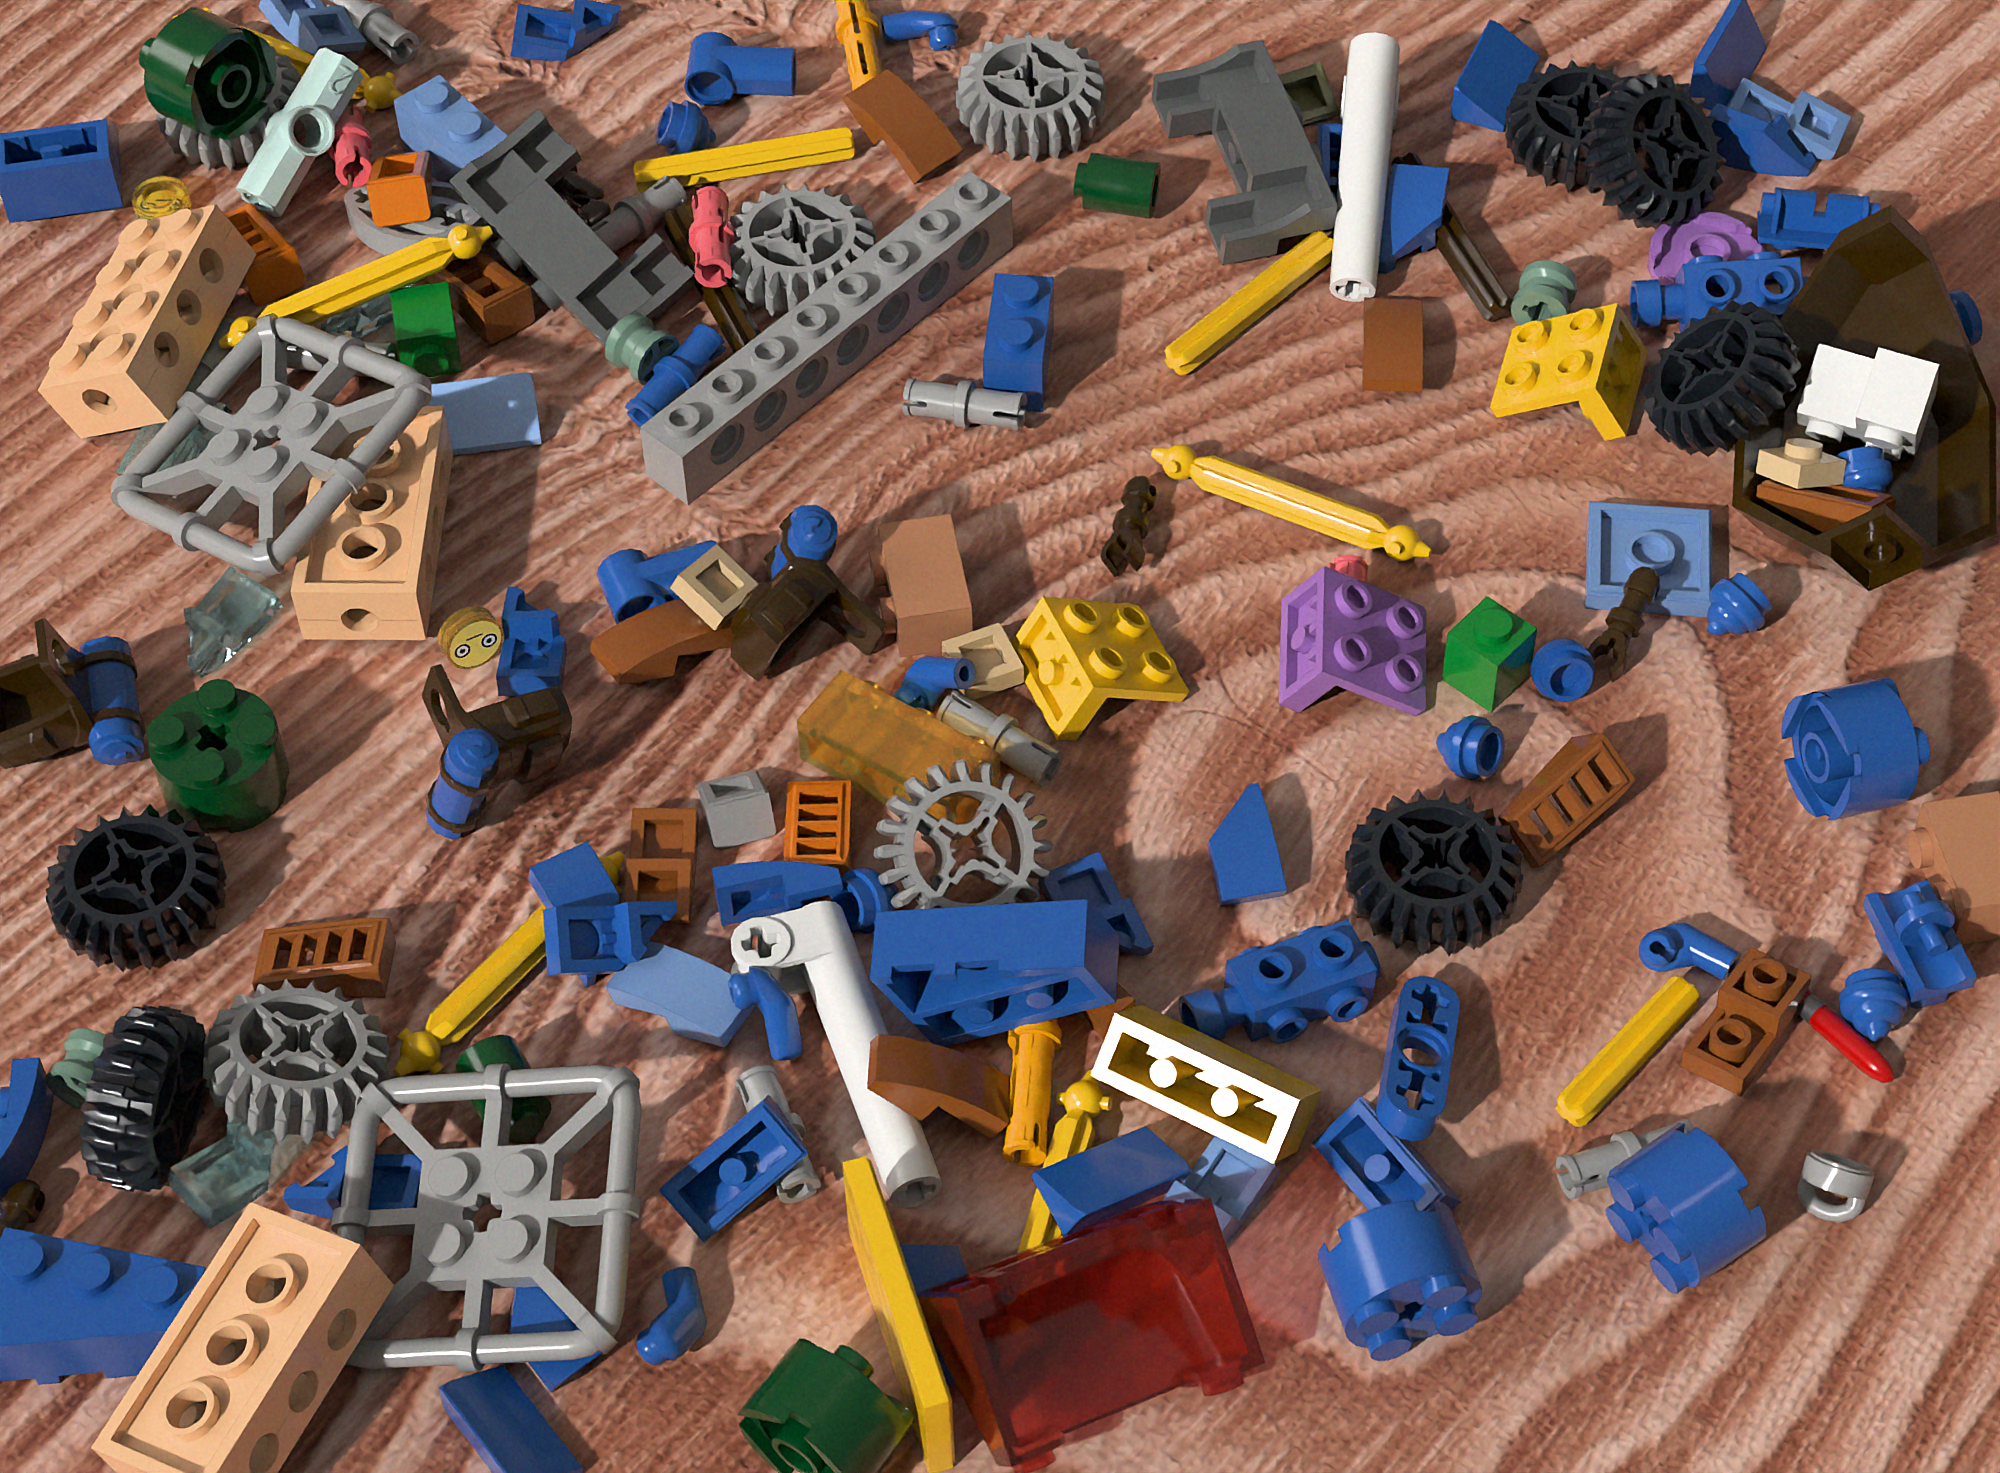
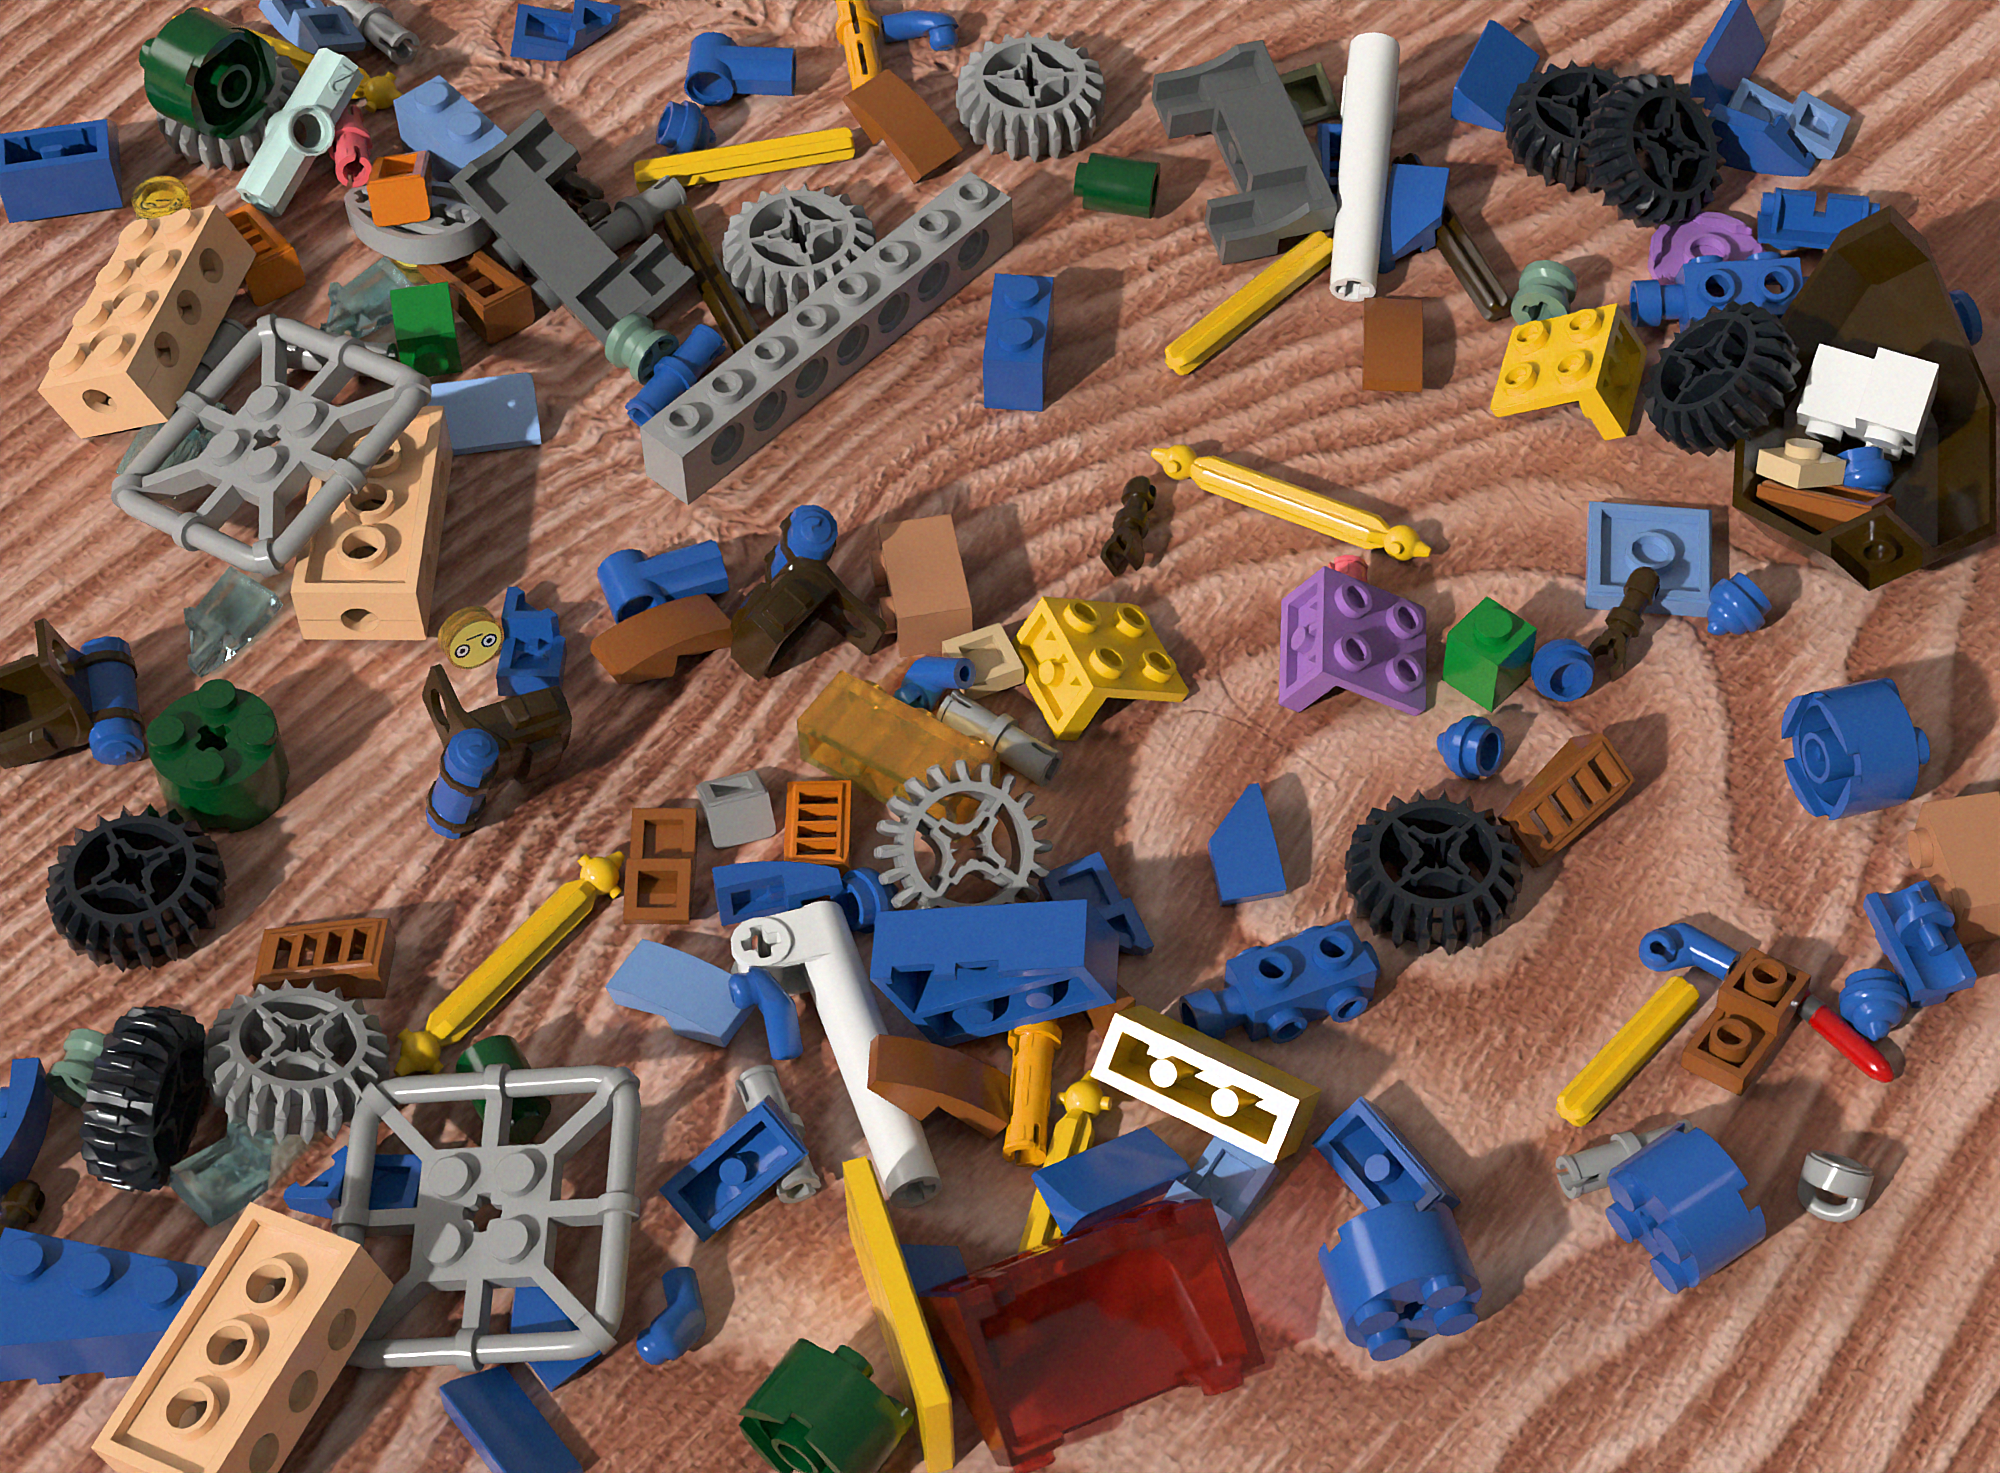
yellow wheel [218,224,493,349] -> none
blue slope [528,841,620,988] -> none
blue slope [543,901,677,976] -> none
tan plate [670,544,758,631] -> none
coral pin [689,186,735,288] -> none
light grey pin [902,378,1027,431] -> none
blue beam [1376,976,1460,1141] -> none

